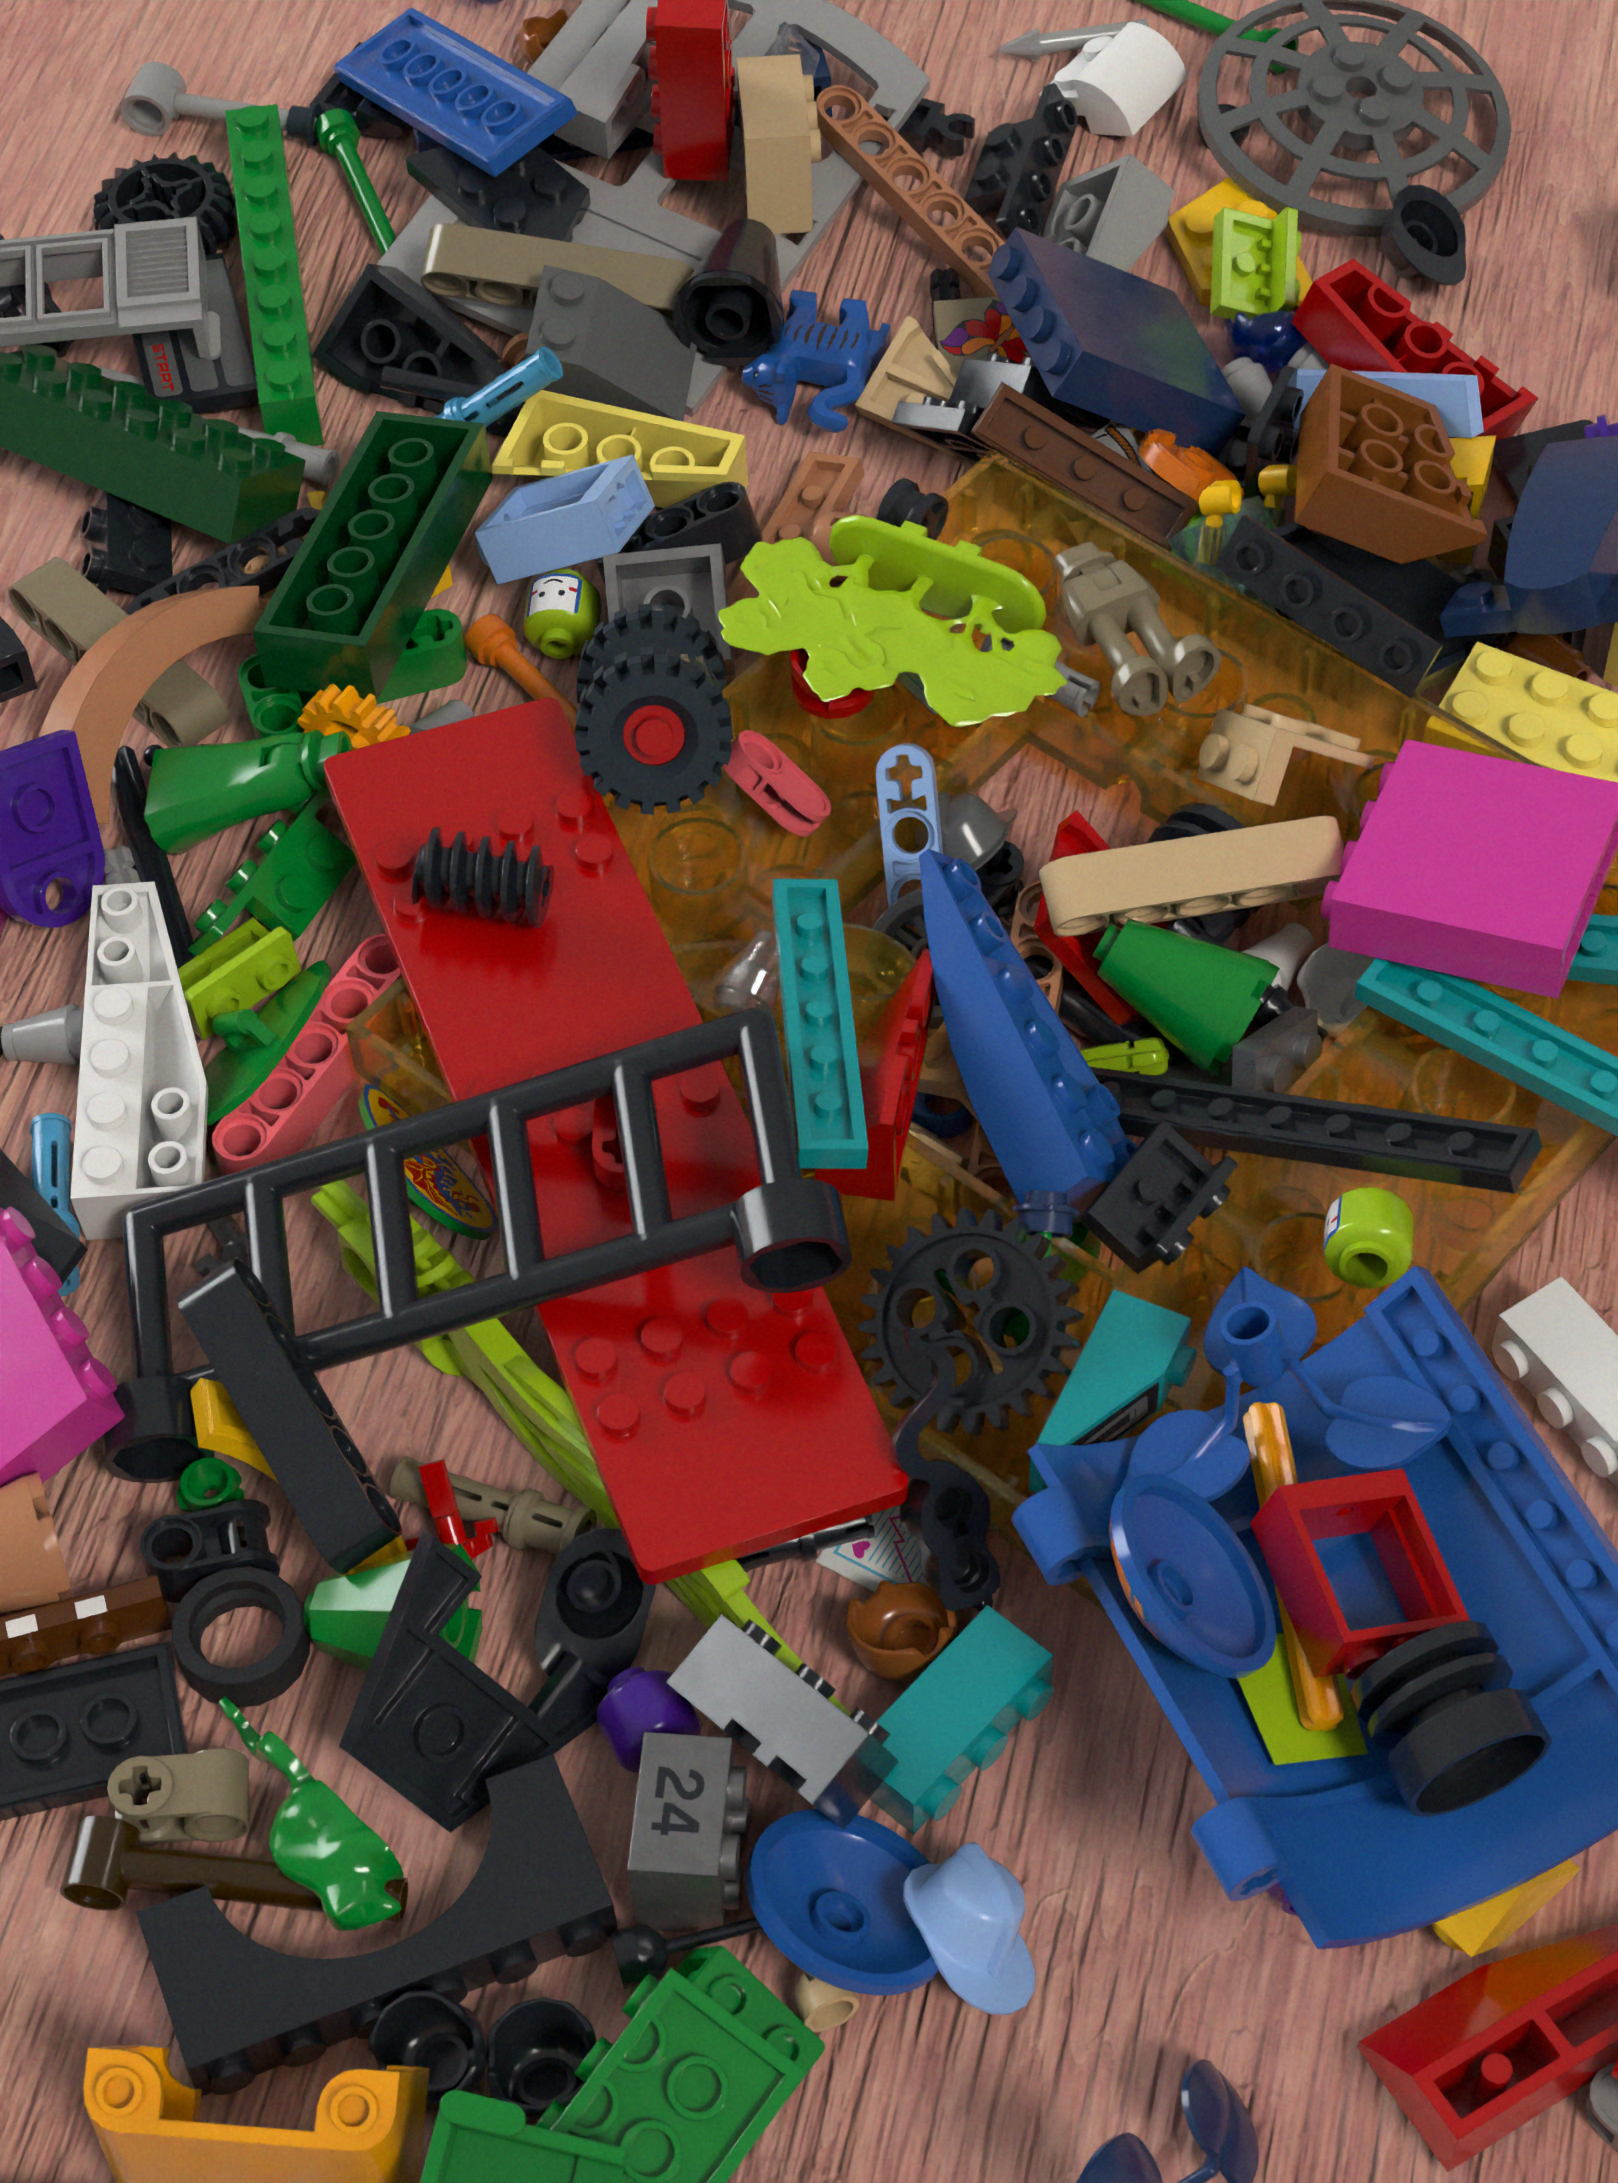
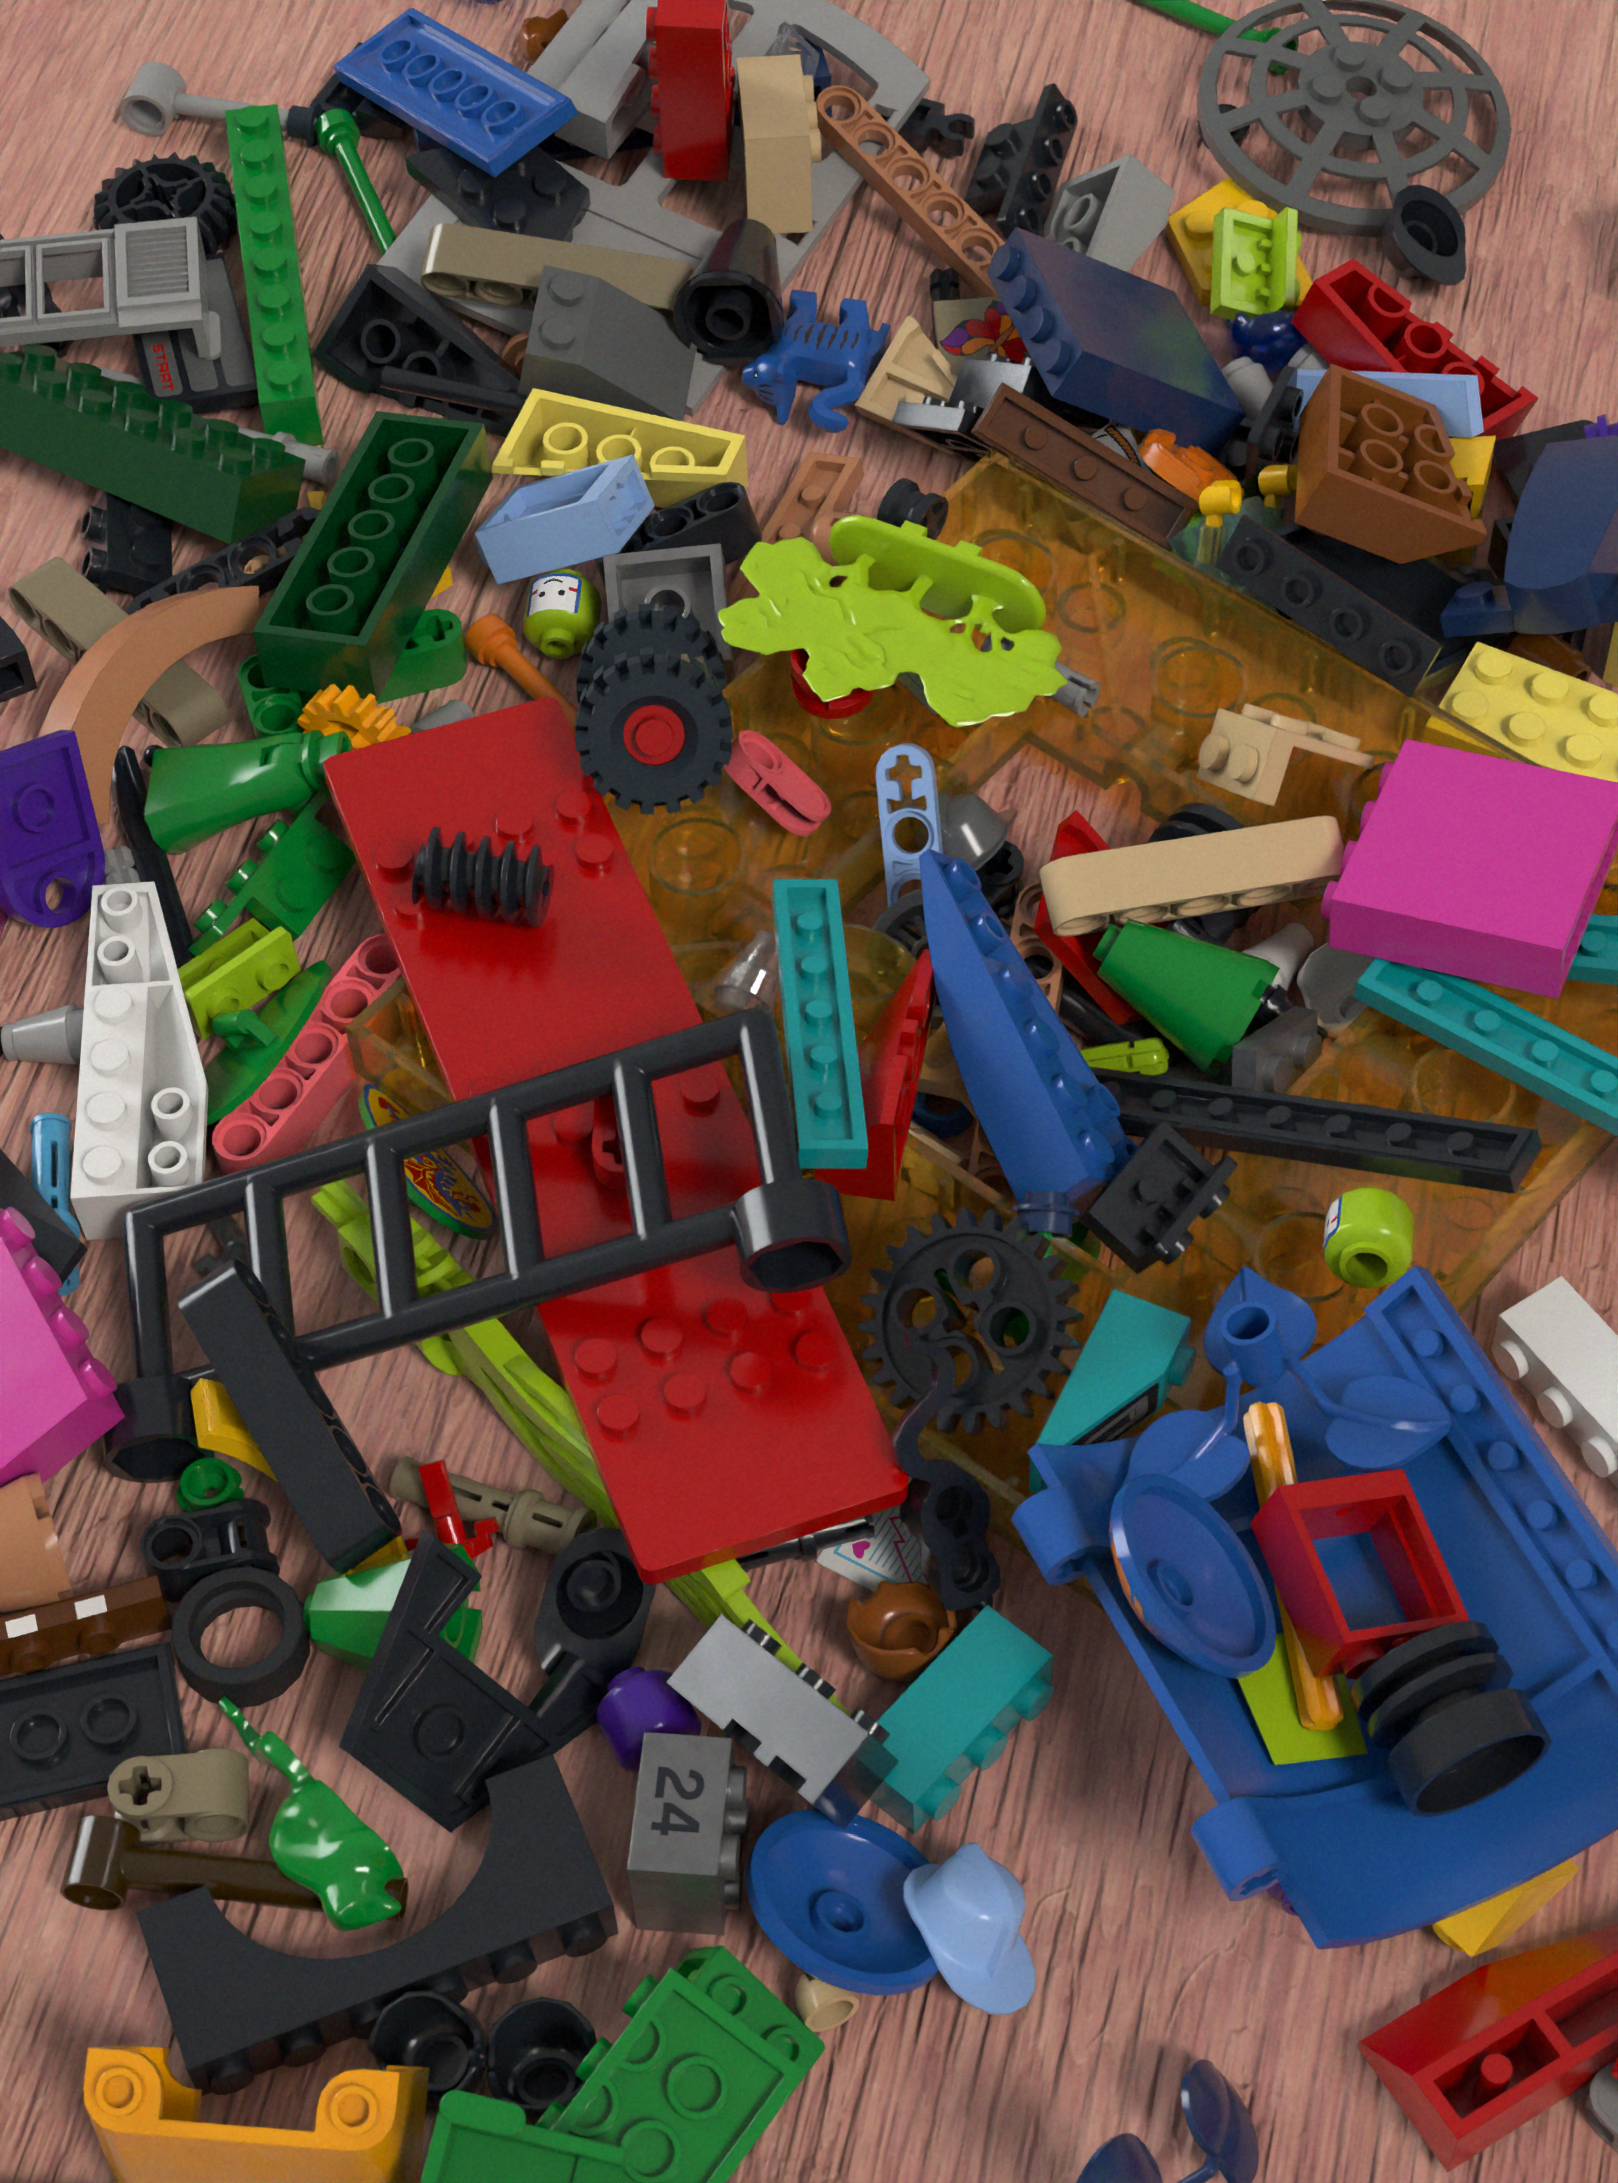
dark azure pin [434,346,563,433] -> none
black hinge [611,1917,763,1989] -> none
light grey piece [999,19,1149,61] -> none
white brick [1038,22,1188,137] -> none
dark tan piece [1054,542,1222,716] -> none

